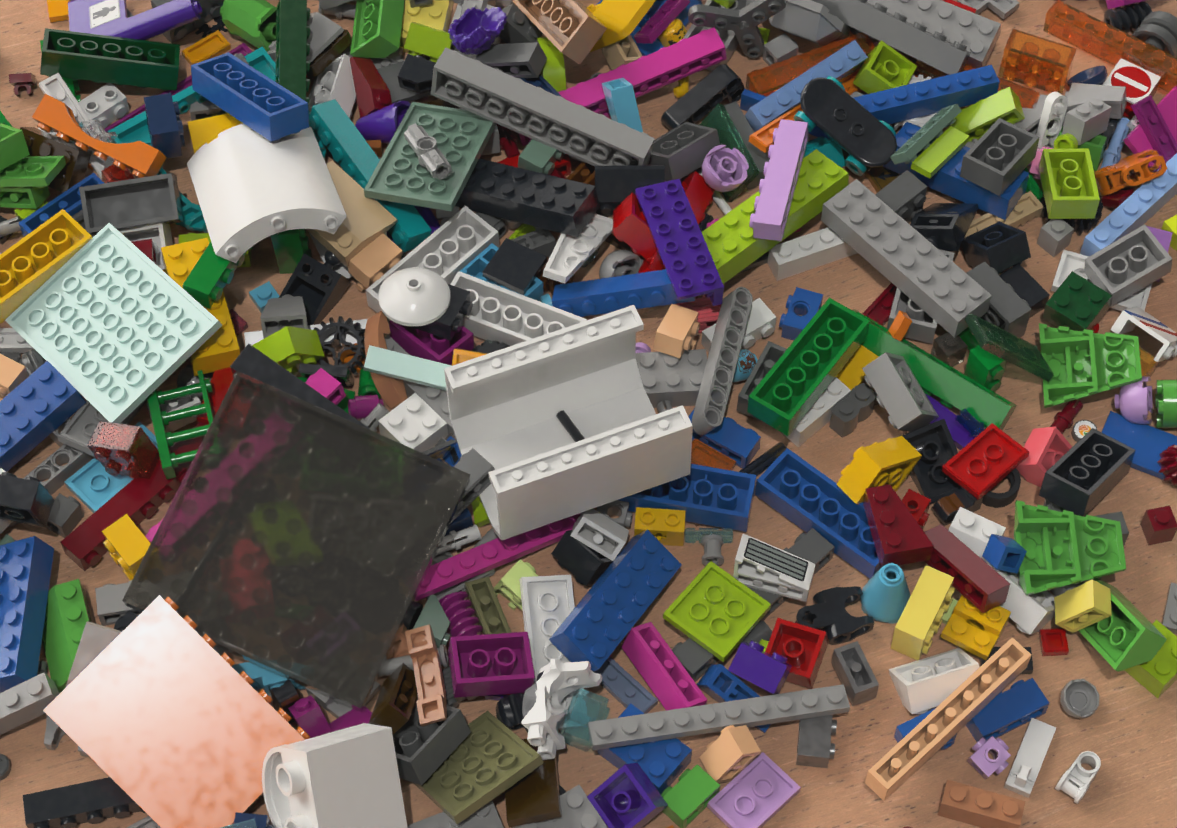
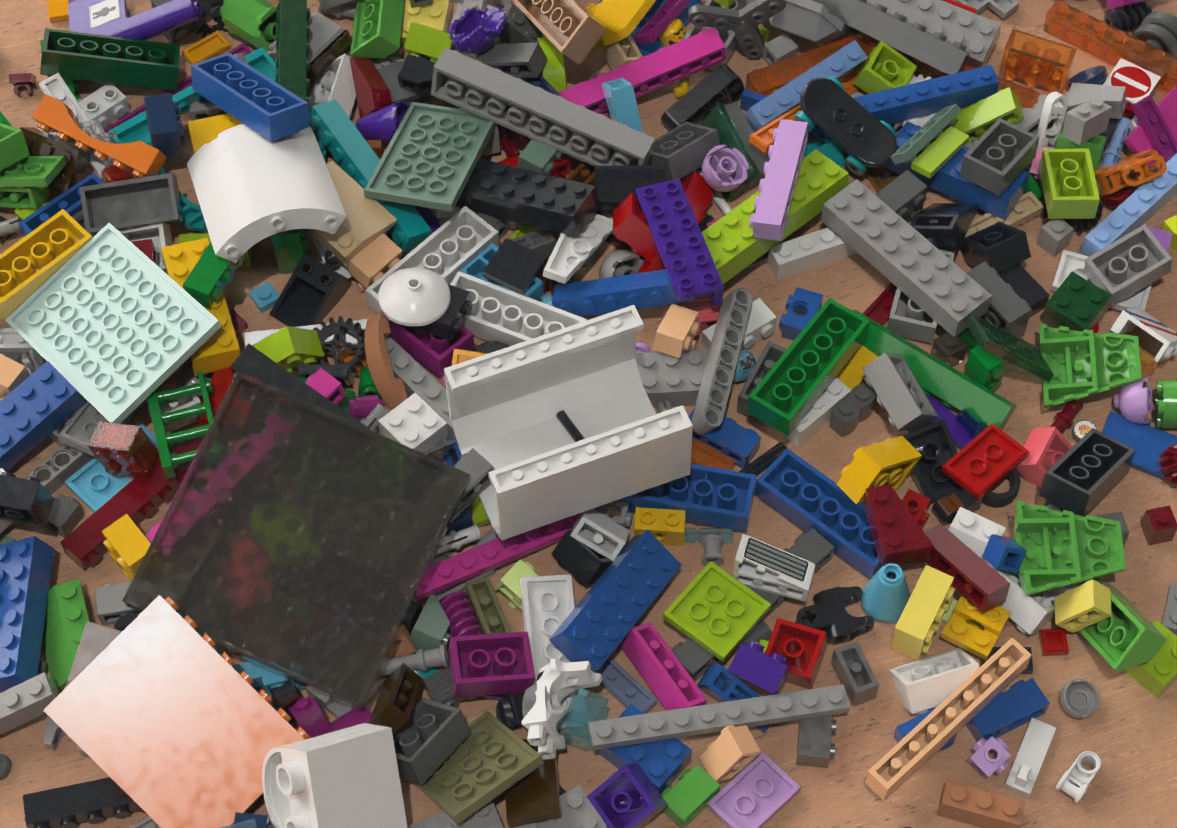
light grey torso [260,294,308,338] -> none
light aqua tile [363,345,451,391] -> none
light grey piece [404,123,452,180] -> none
nougat slope [405,625,447,726] -> none
orange tile [888,310,912,341] -> none
lime tile [1054,133,1078,149] -> none

